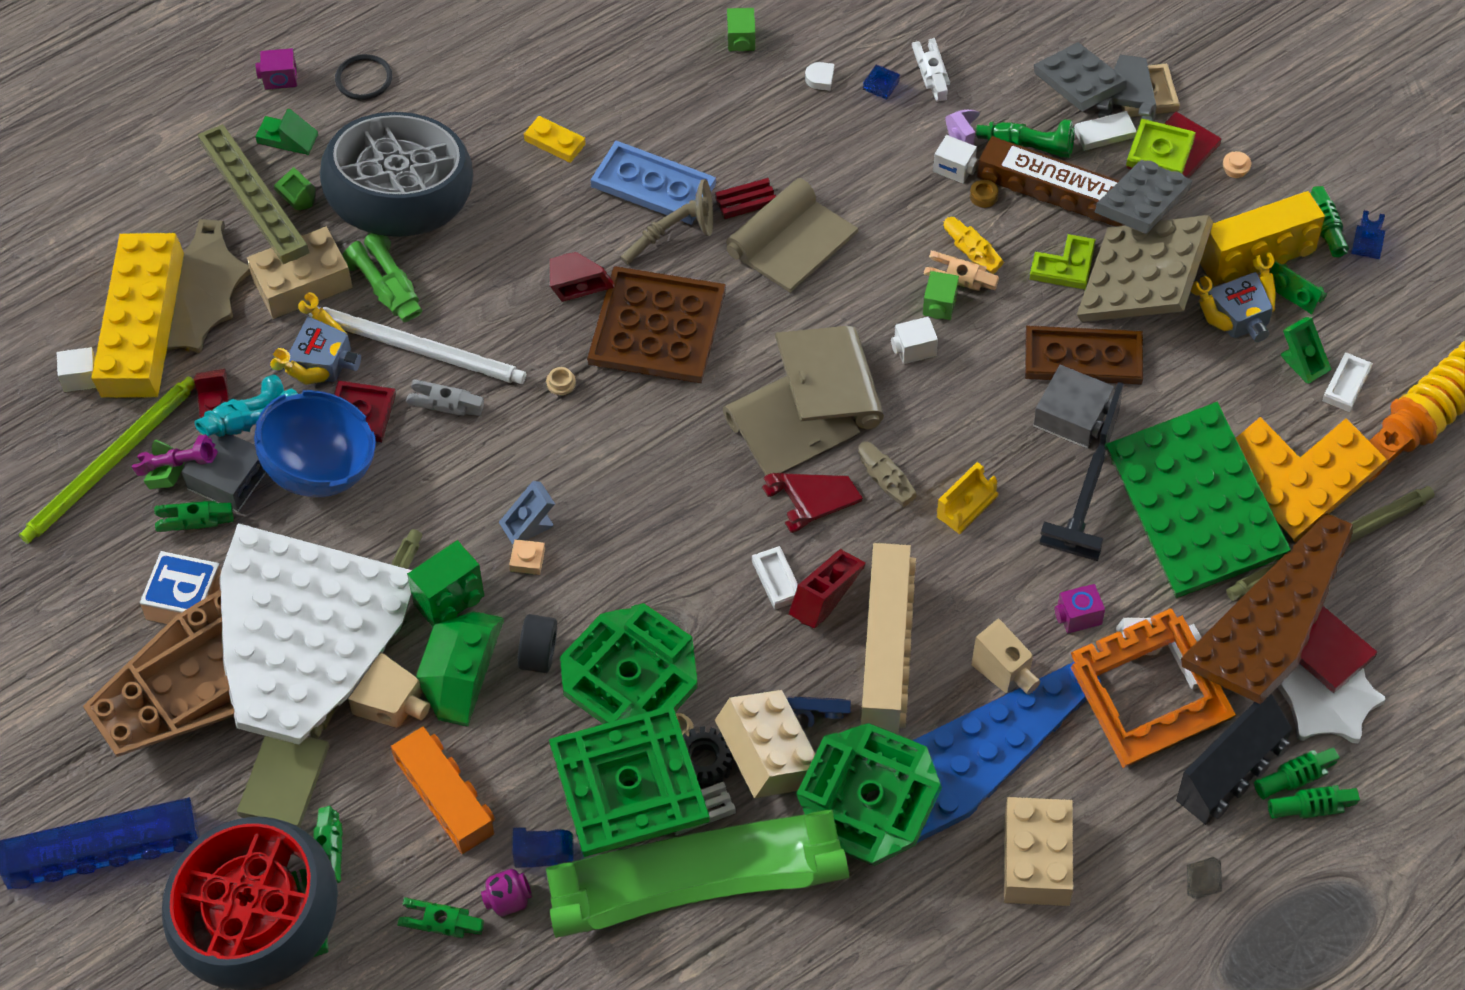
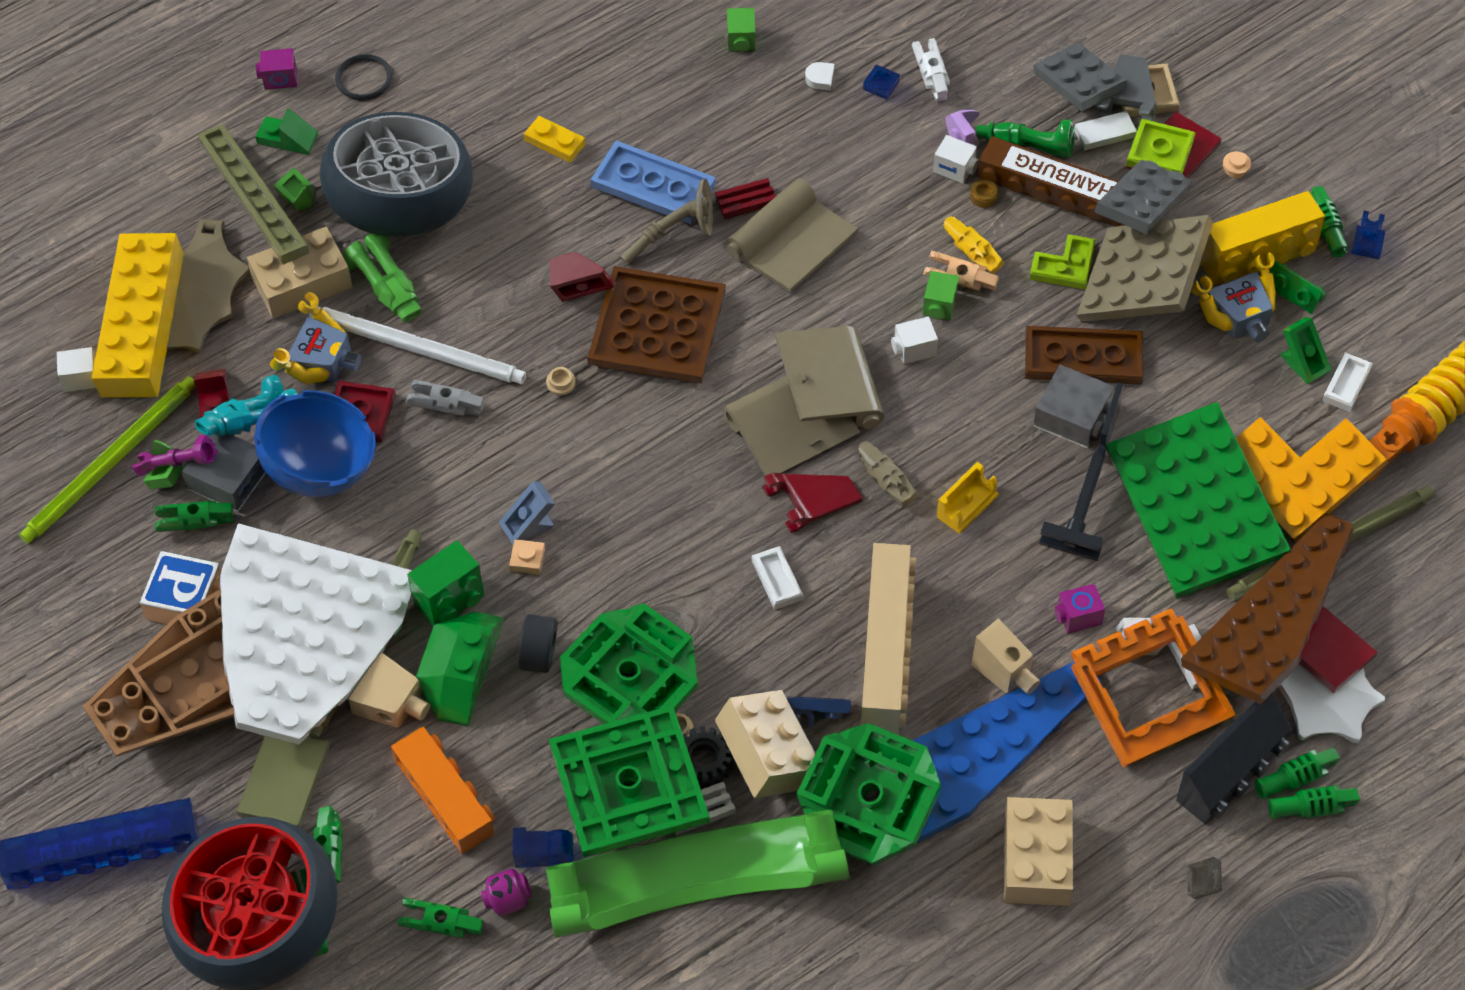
dark red slope [788,549,866,629] -> none

